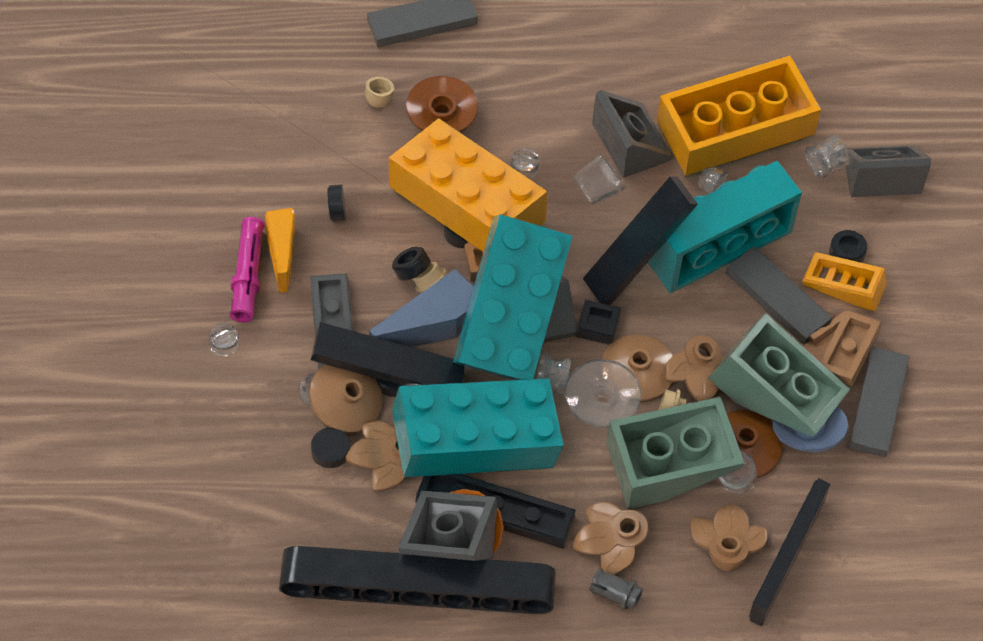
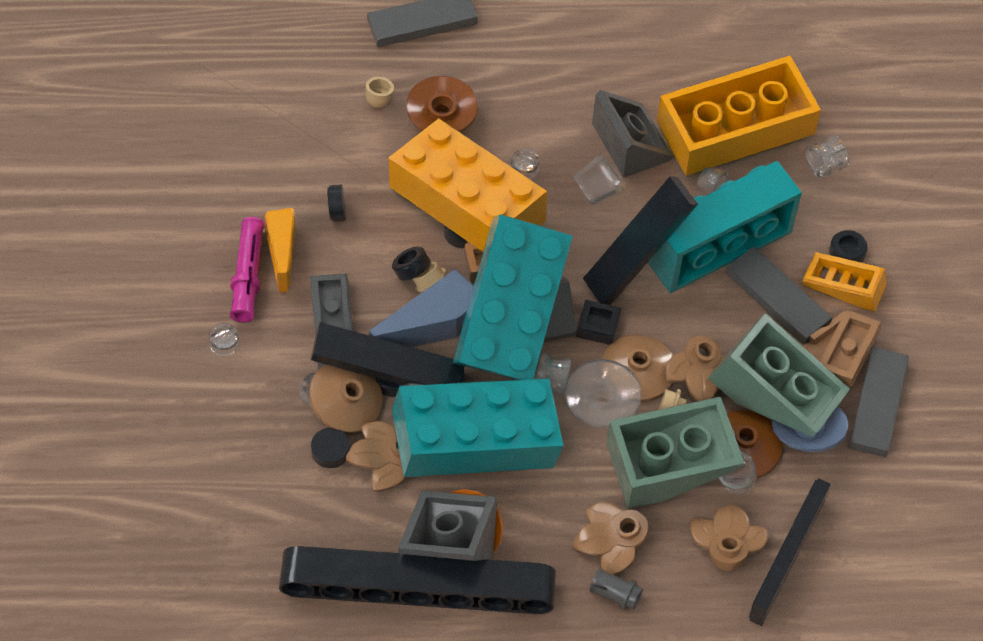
black tile [415,474,576,549] -> none
dark grey slope [843,145,931,197] -> none

